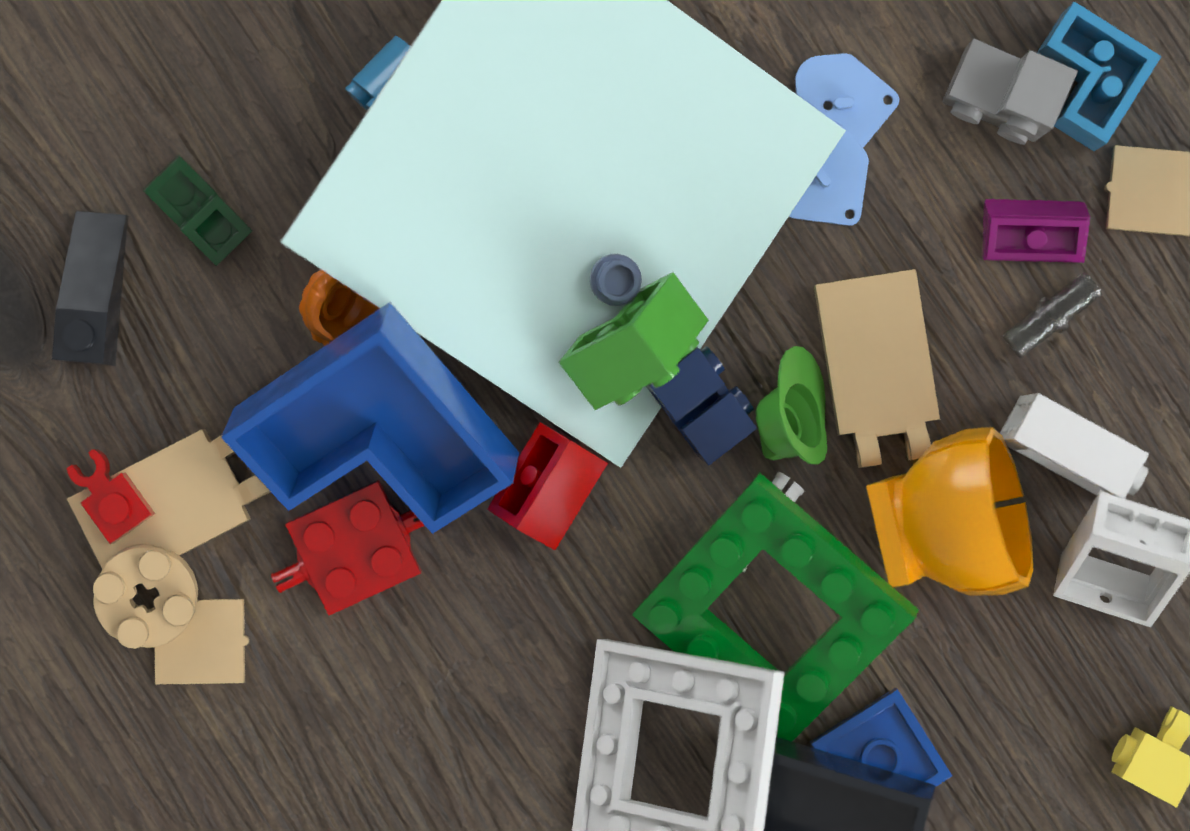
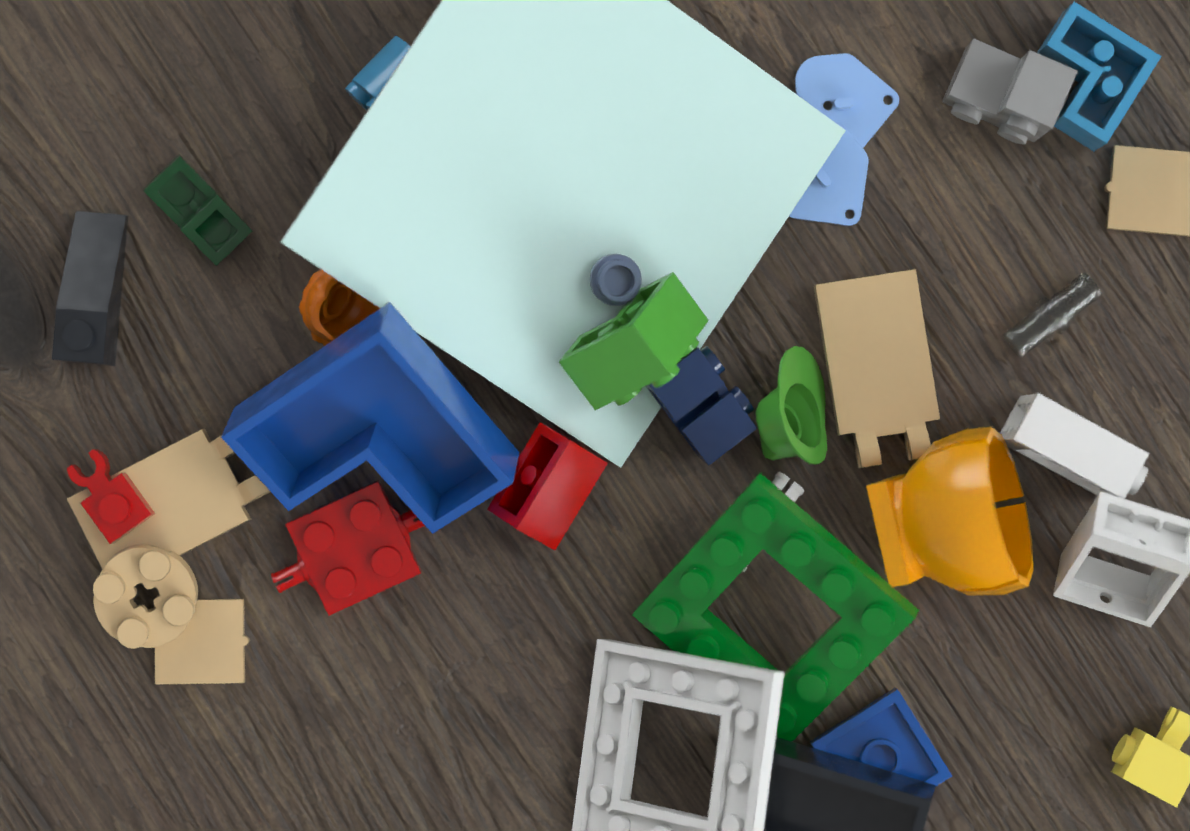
magenta slope [982,199,1090,263] -> none

